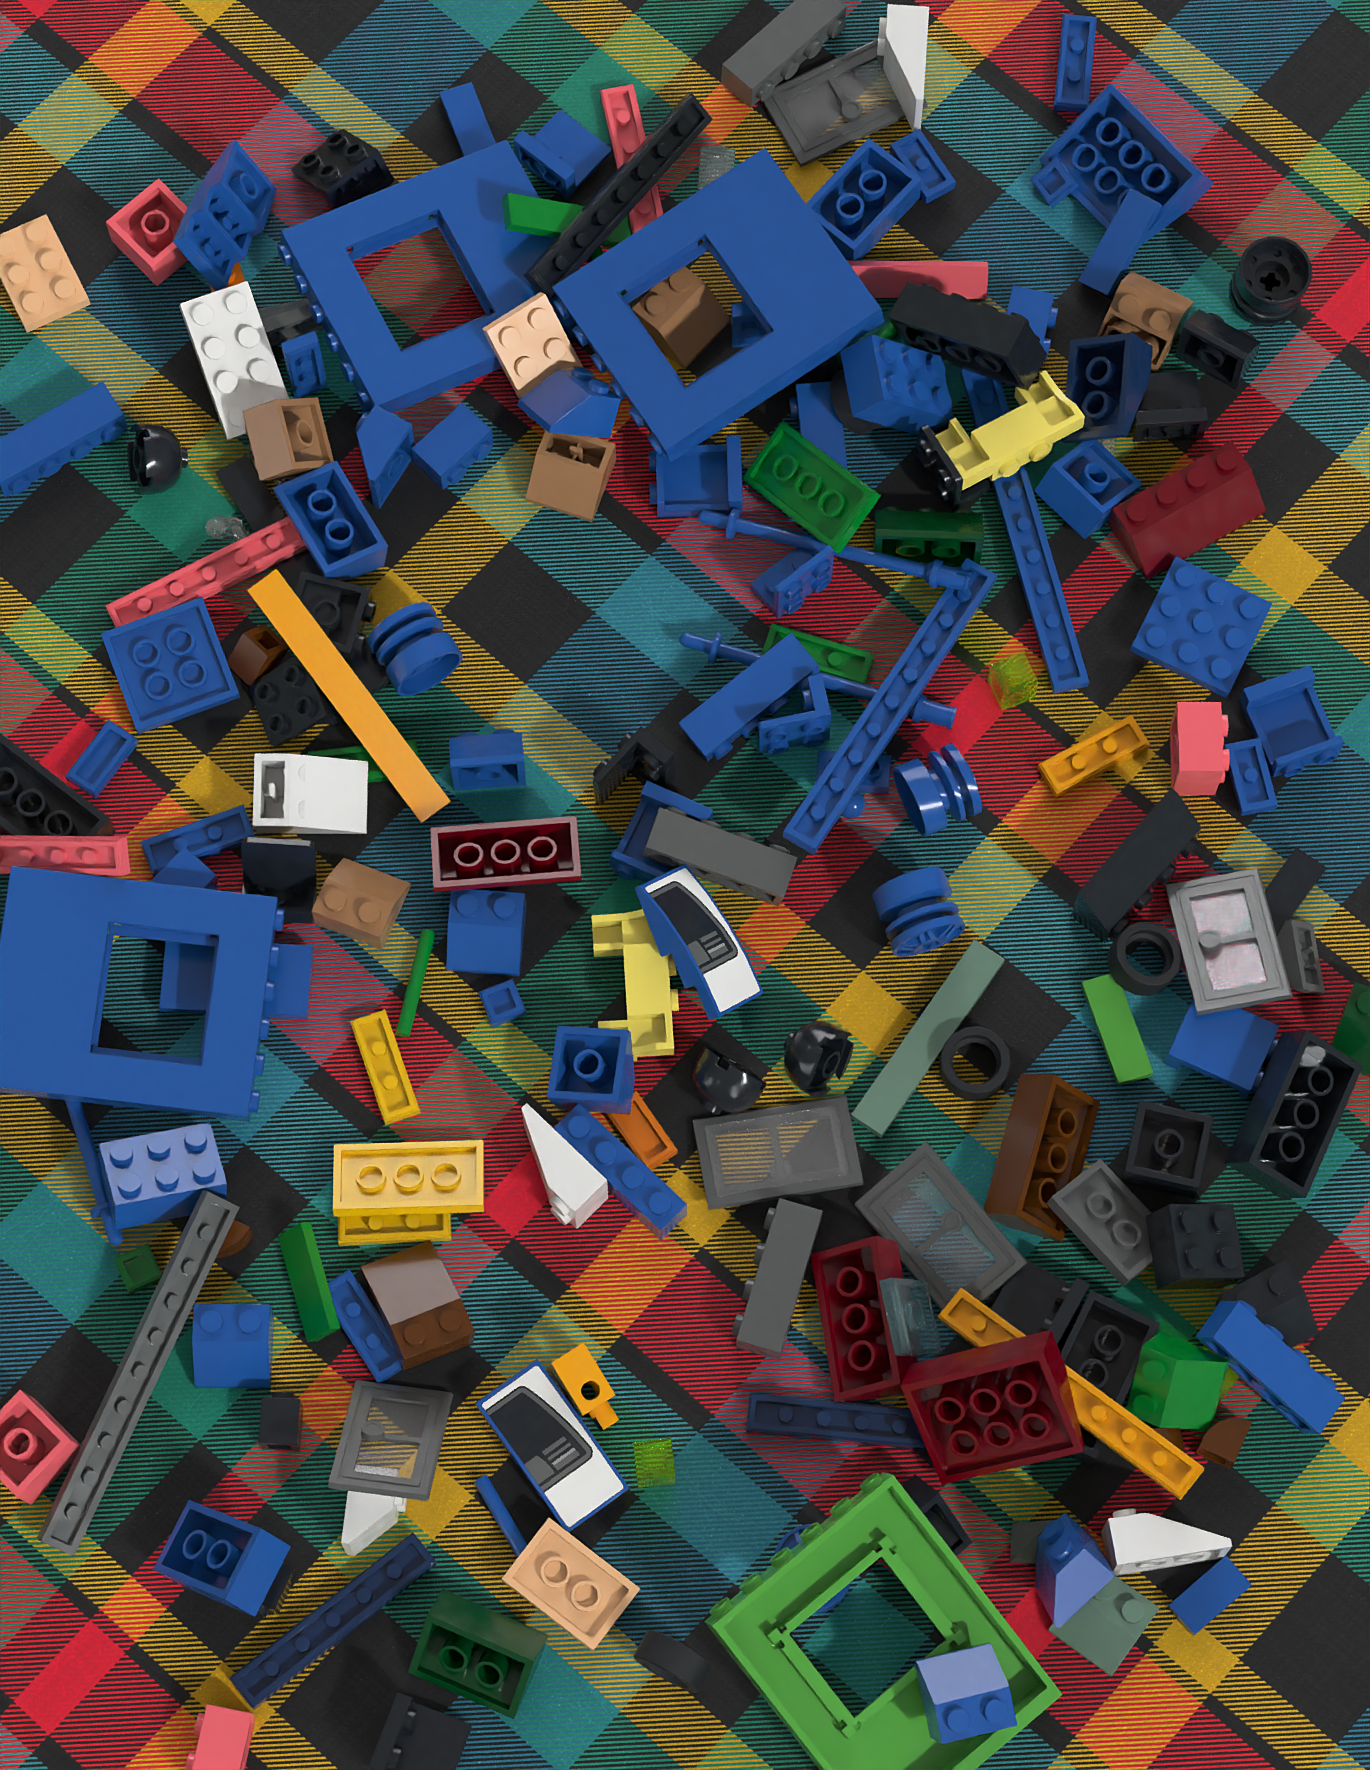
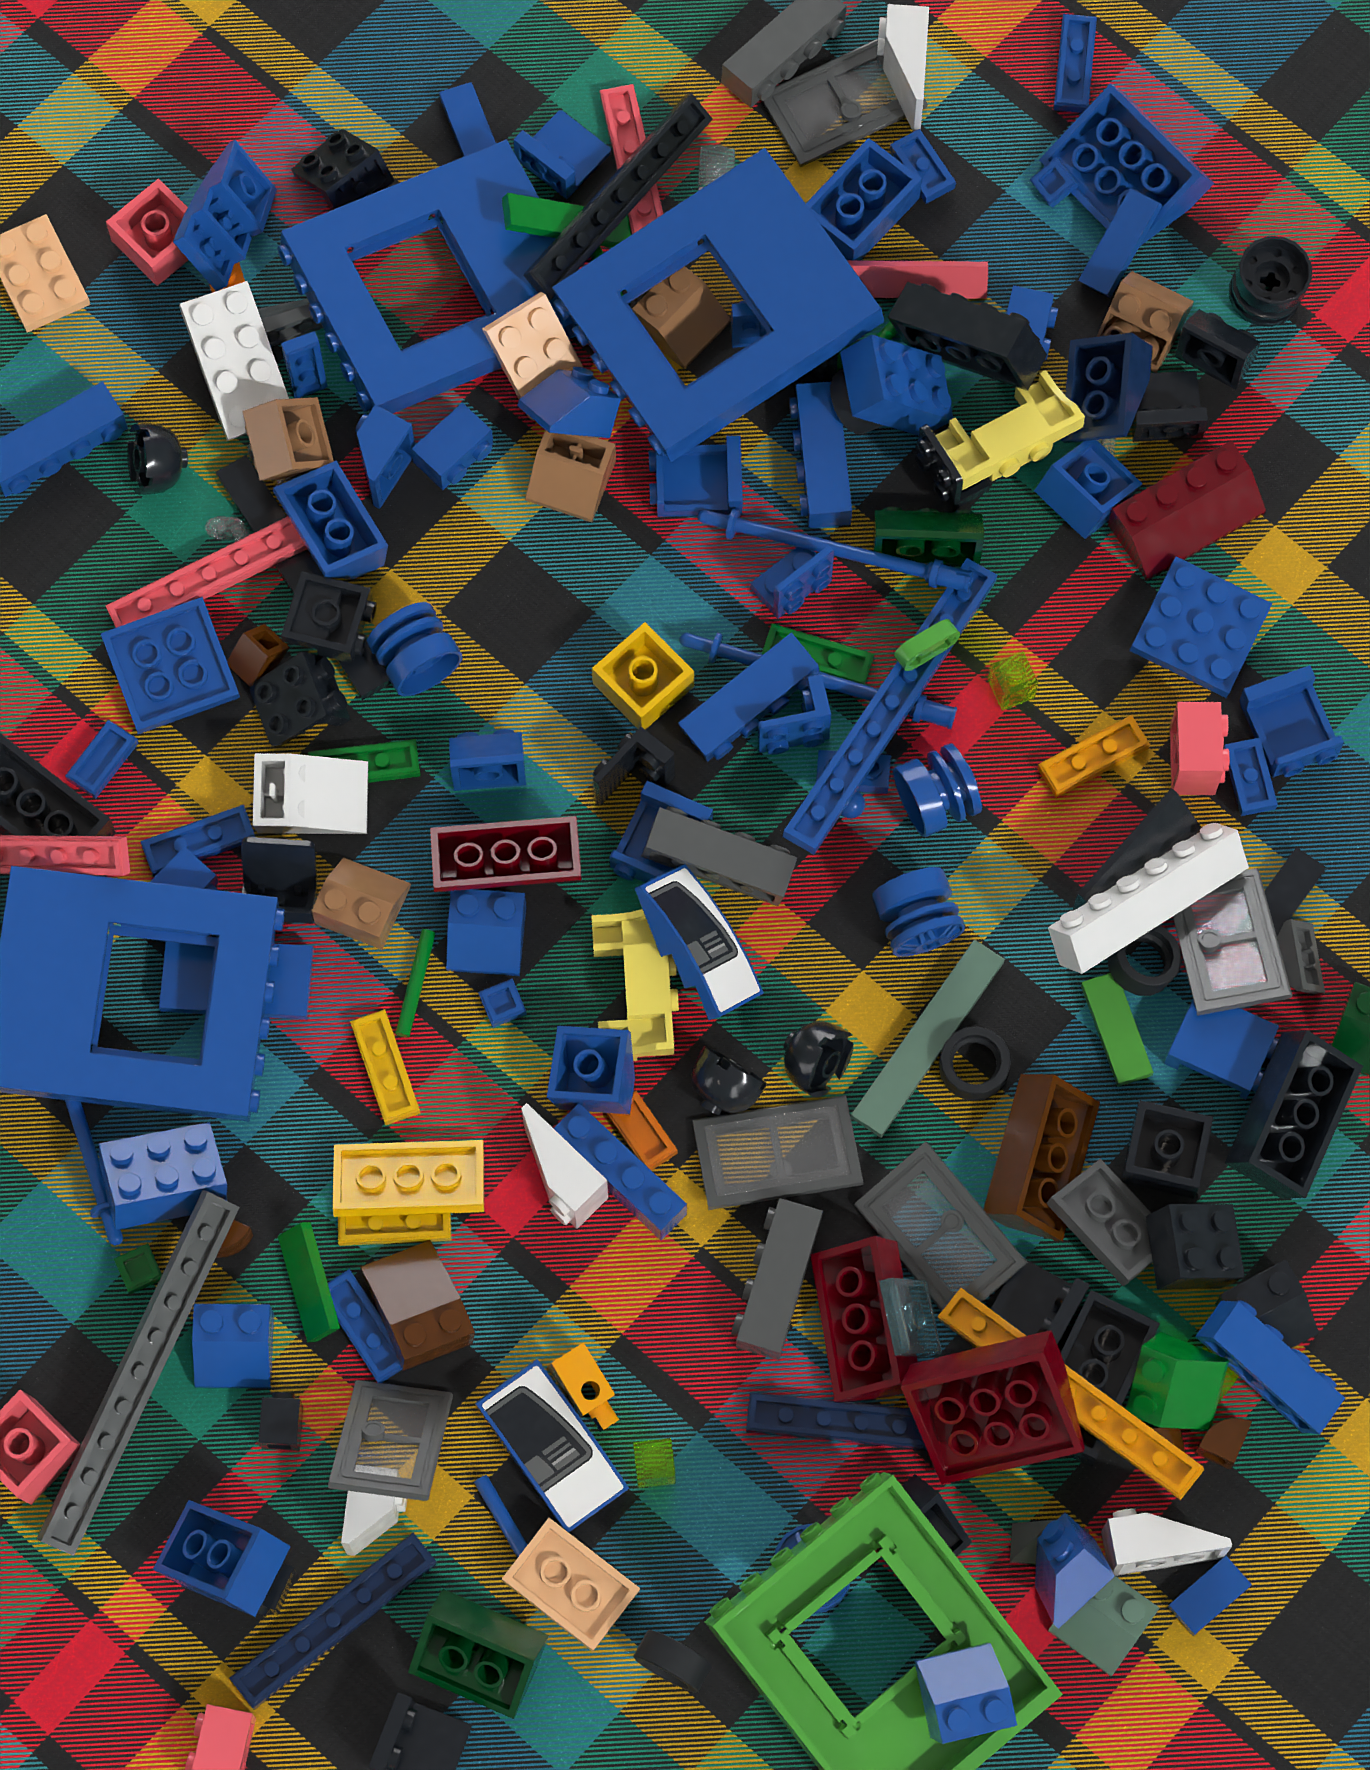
light orange tile [247,569,451,824] -> none
green tile [742,421,881,554] -> none
blue plate [960,369,1089,694] -> none
none -> yellow brick [592,622,694,730]
none -> bright green beam [894,619,960,671]
none -> white brick [1048,823,1249,974]

